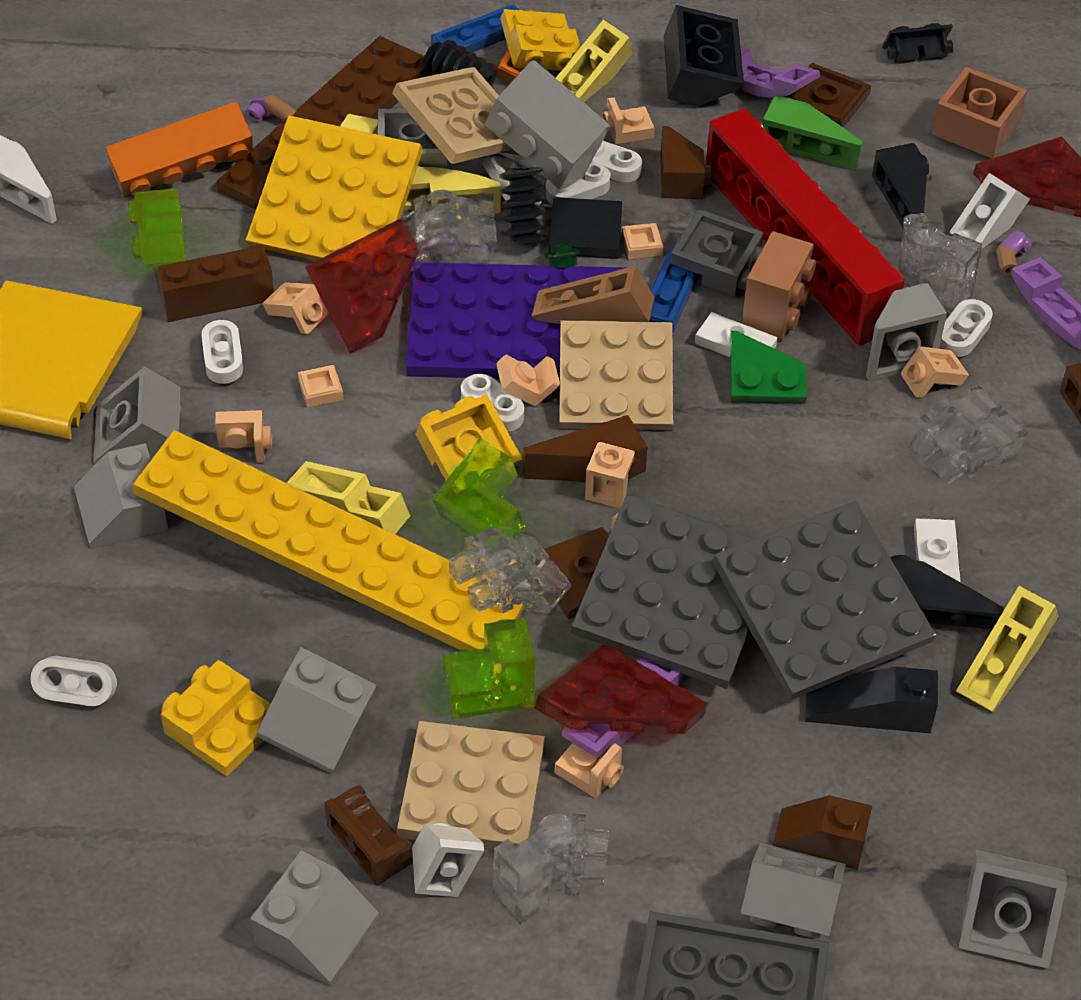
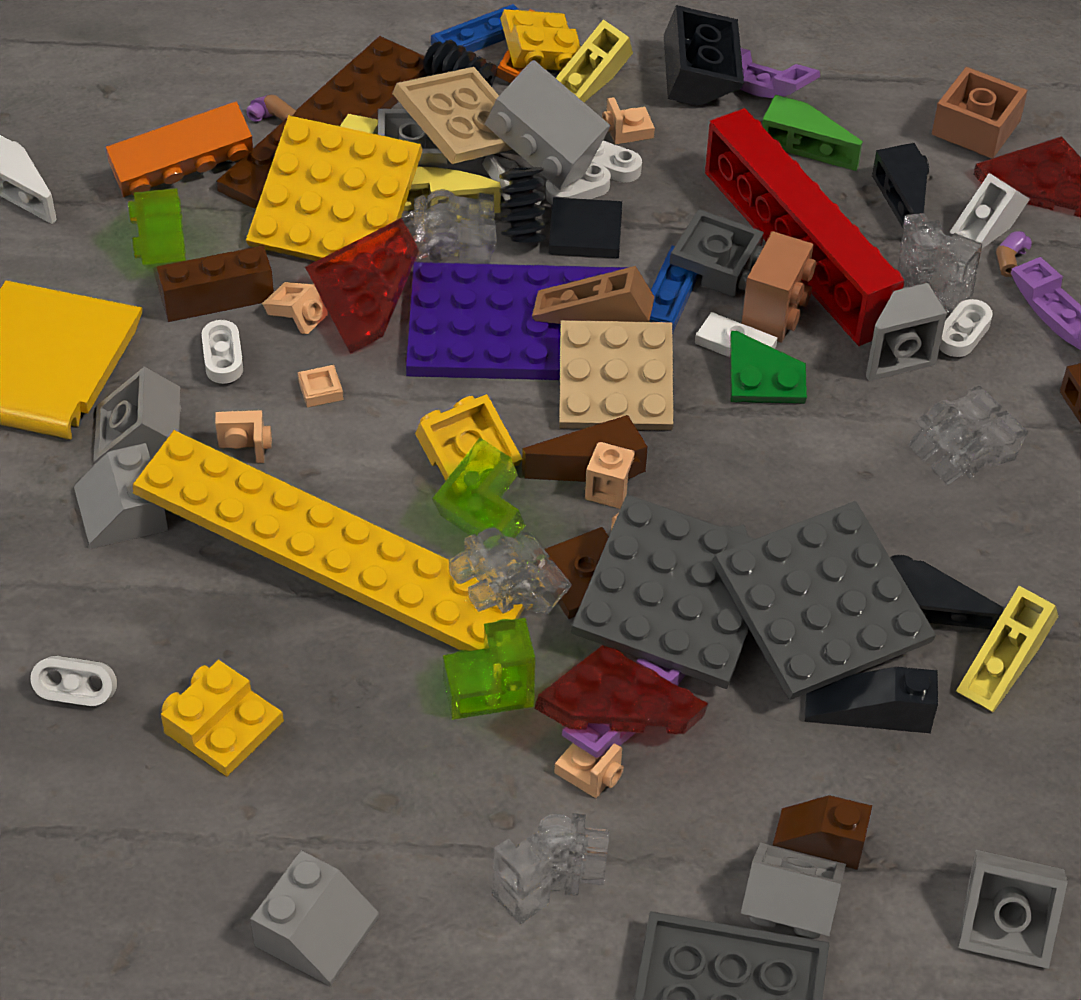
light grey slope [256,647,377,774] -> none
light yellow slope [287,461,410,534] -> none
reddish brown hinge [324,785,413,886] -> none
tan plate [397,721,545,854] -> none
white slope [412,823,484,897] -> none
white plate [461,374,524,432] -> none
light nougat bracket [496,354,560,406] -> none
dark green plate [544,243,580,268] -> none
light nougat tile [621,223,663,260] -> none
reddish brown slope [660,126,711,199] -> none
reddish brown plate [784,63,871,128] -> none
black hinge [882,23,953,62] -> none
light nougat bracket [901,346,969,398] -> none
white plate [914,518,960,582] -> none

